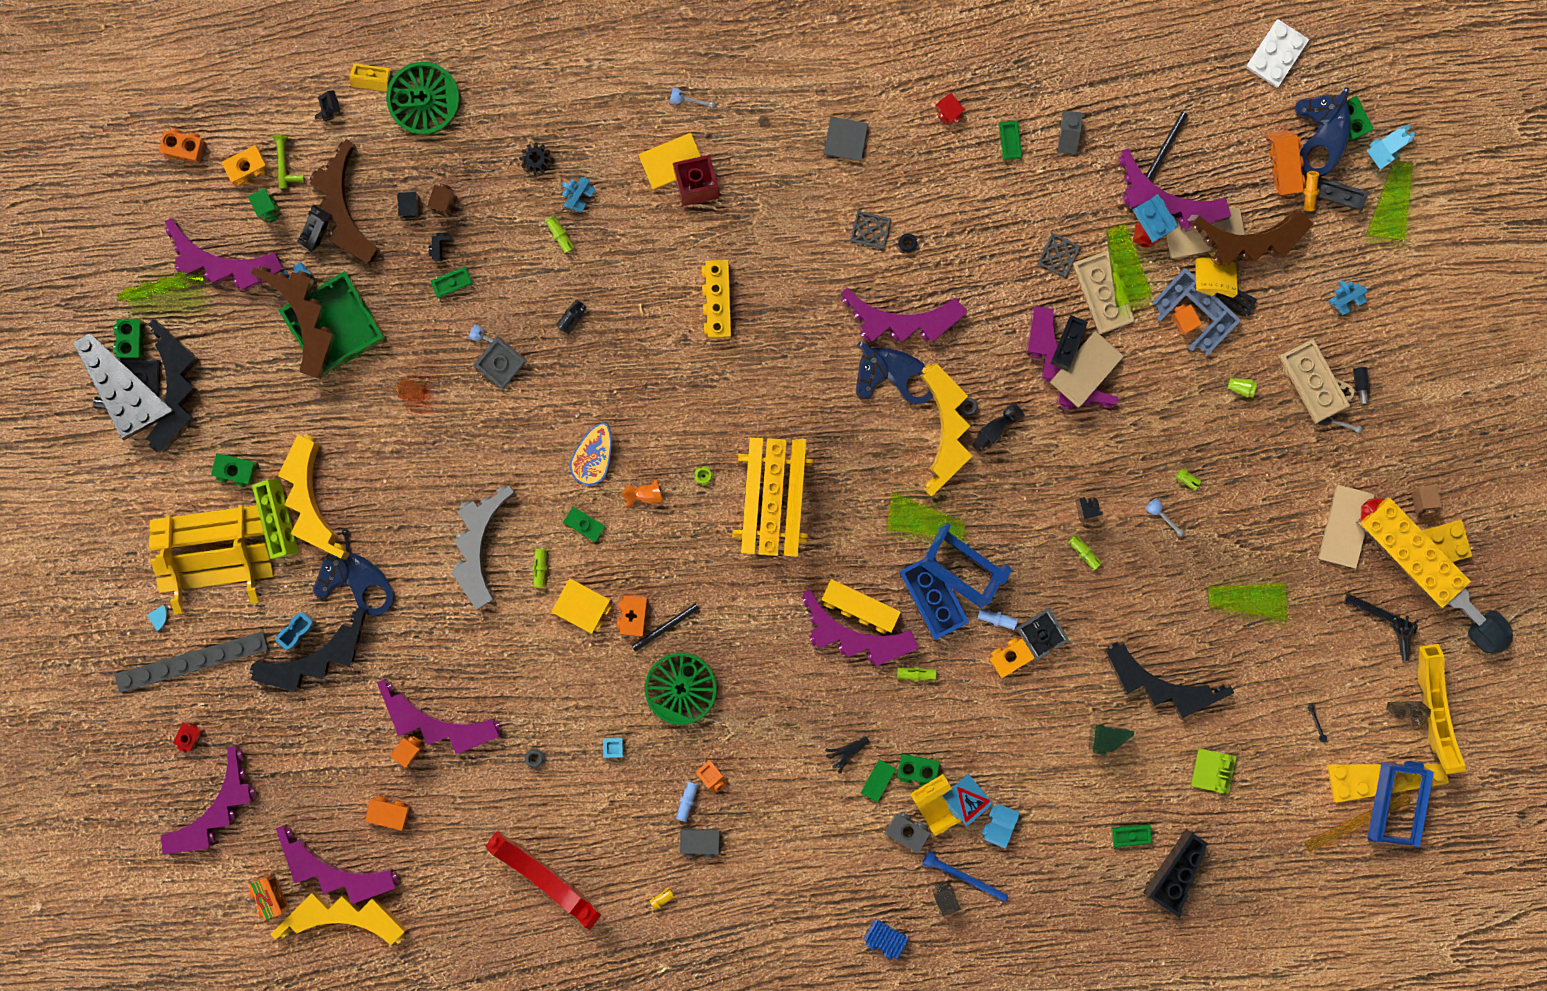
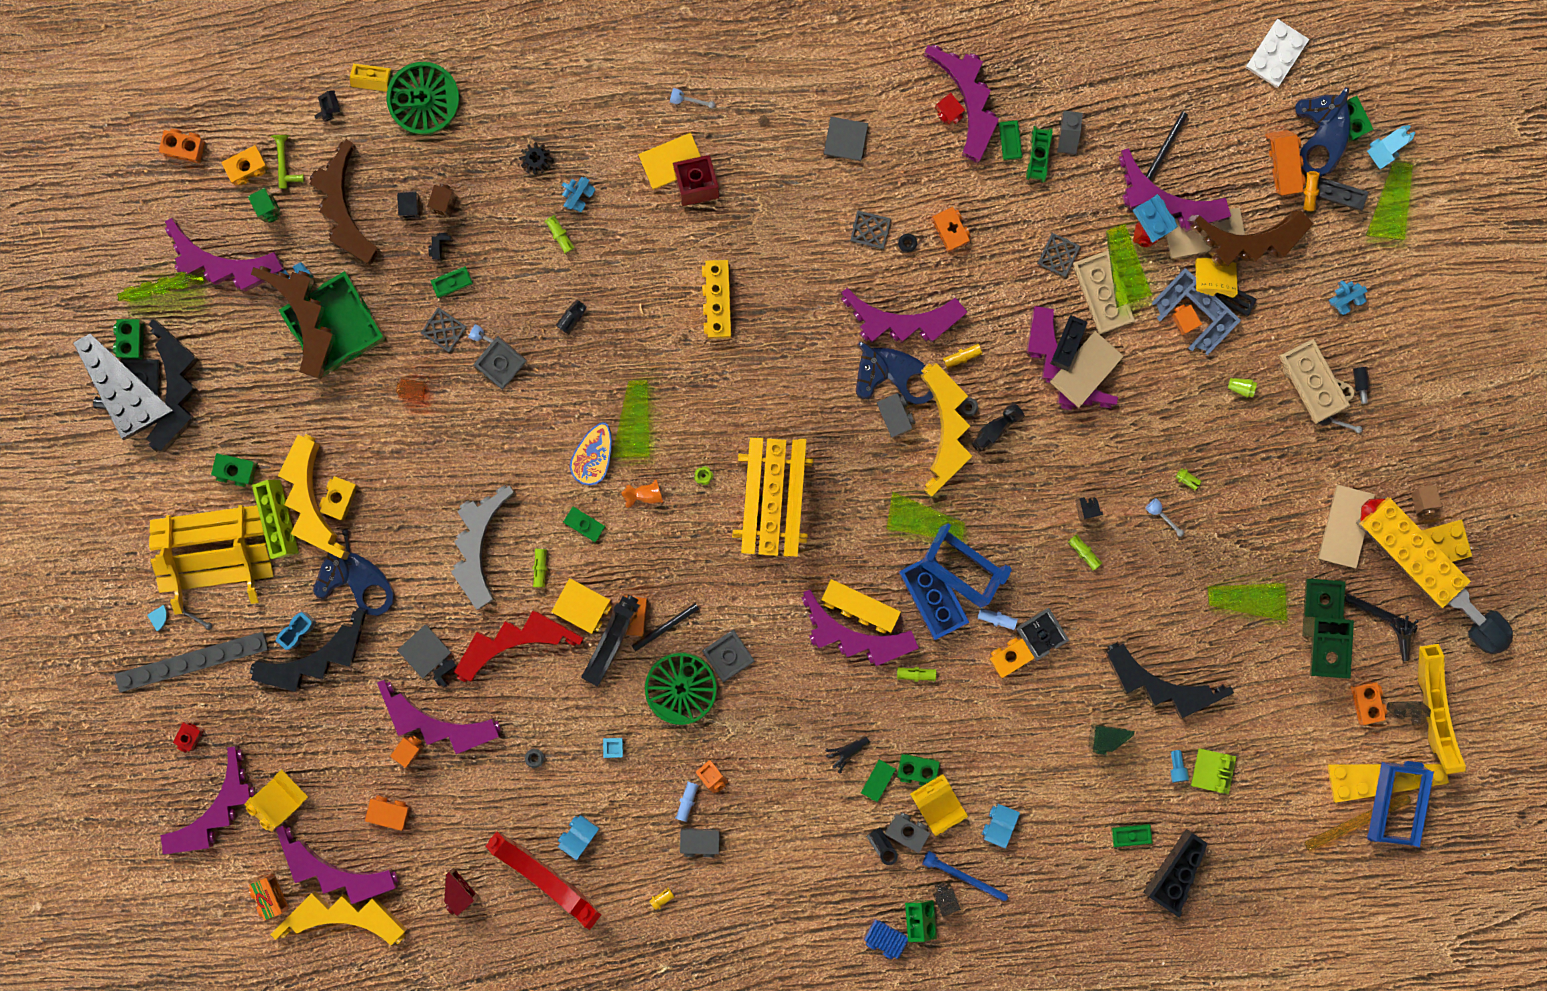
black hinge [297,205,332,252] -> none
dark azure piece [942,774,993,826] -> none
black hinge [1307,704,1327,742] -> none
none -> dark grey hinge [182,606,212,630]
none -> yellow panel [245,769,308,832]
none -> yellow brick [319,476,359,521]
none -> dark grey tile [397,624,452,679]
none -> dark grey window [421,307,467,353]
none -> black bracket [433,658,458,688]
none -> dark red slope [444,868,479,916]
none -> red arch [454,610,585,683]
none -> dark azure brick [558,815,600,861]
none -> black arch [581,594,641,687]
none -> clear neon green wing [611,380,650,458]
none -> dark grey tile [702,629,755,683]
none -> black piece [866,827,898,865]
none -> dark grey brick [876,393,916,438]
none -> green brick [905,900,937,942]
none -> magenta arch [924,45,999,163]
none -> orange brick [931,206,971,253]
none -> yellow pin [943,343,983,369]
none -> green piece [1026,126,1053,183]
none -> dark azure piece [1170,750,1189,783]
none -> dark green bracket [1302,578,1354,679]
none -> orange brick [1350,682,1387,725]

